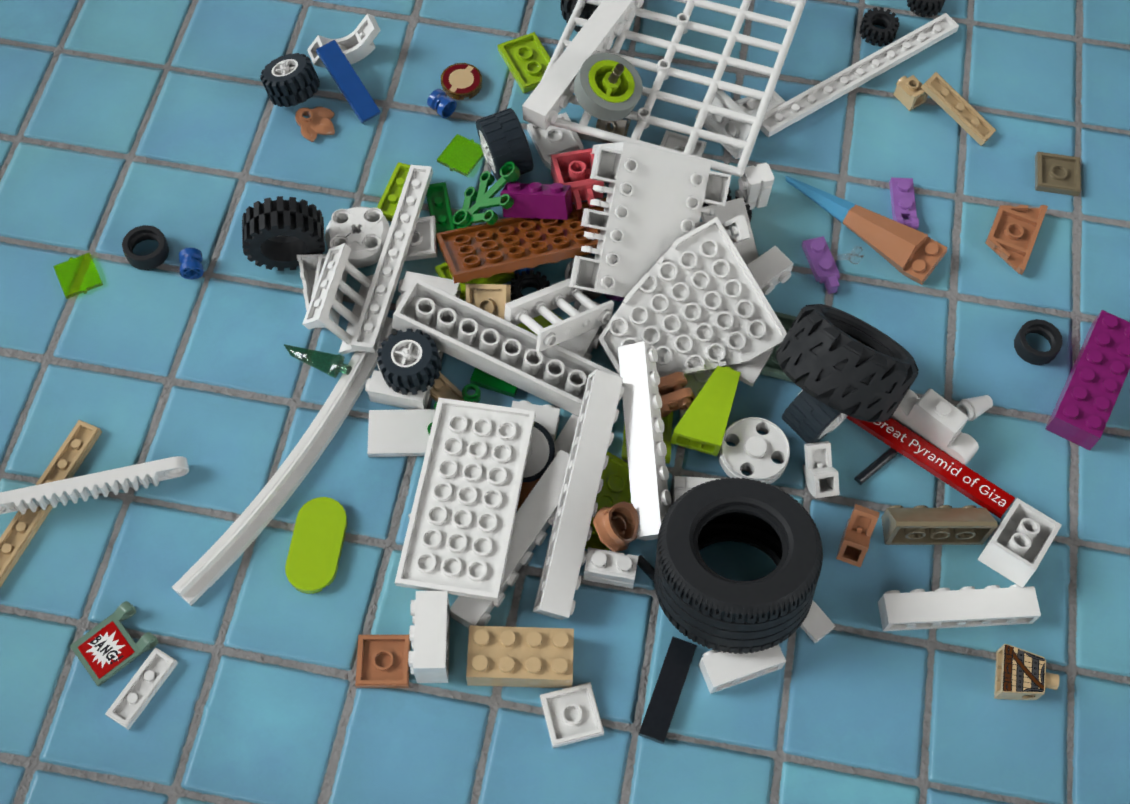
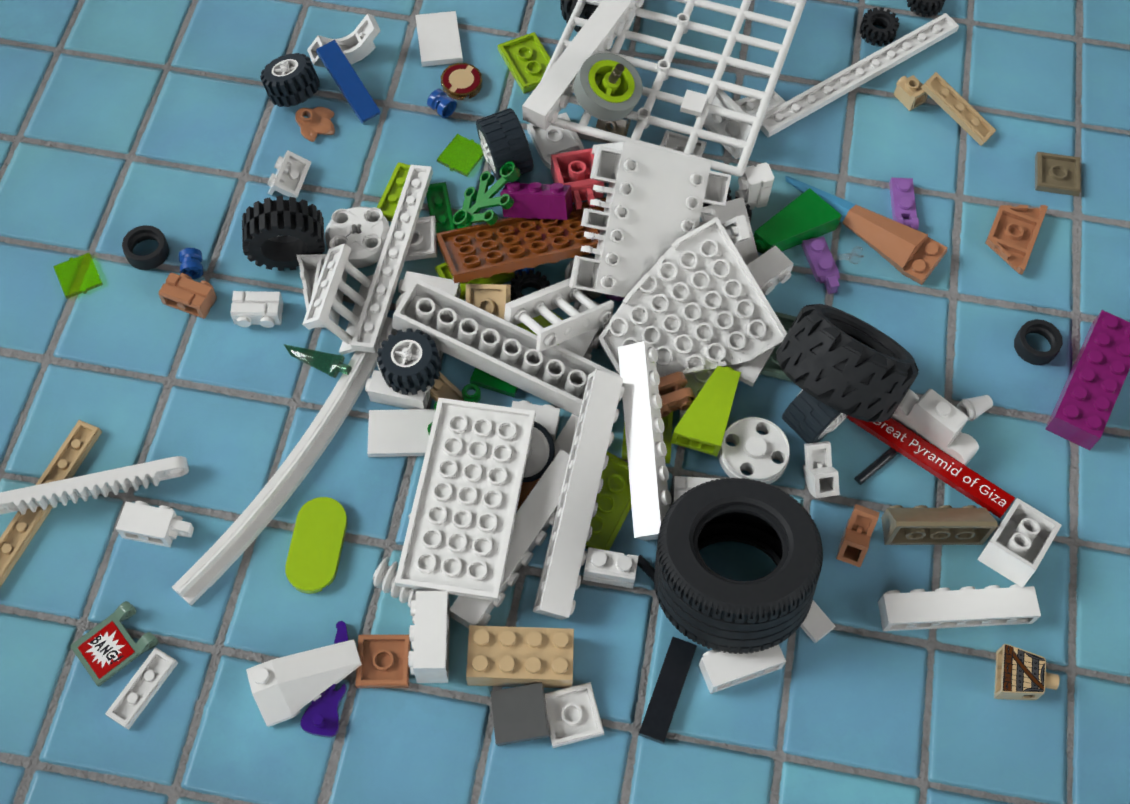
nougat hat [593,501,639,552] -> none
none -> white hinge [116,501,194,547]
none -> nougat brick [158,273,217,319]
none -> white brick [230,291,283,328]
none -> white wedge [246,639,362,727]
none -> white bracket [267,150,311,198]
none -> dark purple piece [300,621,349,737]
none -> white piece [373,556,426,607]
none -> white tile [415,11,463,67]
none -> dark grey tile [490,682,550,746]
none -> white tile [680,90,708,117]
none -> green slope [753,188,842,254]

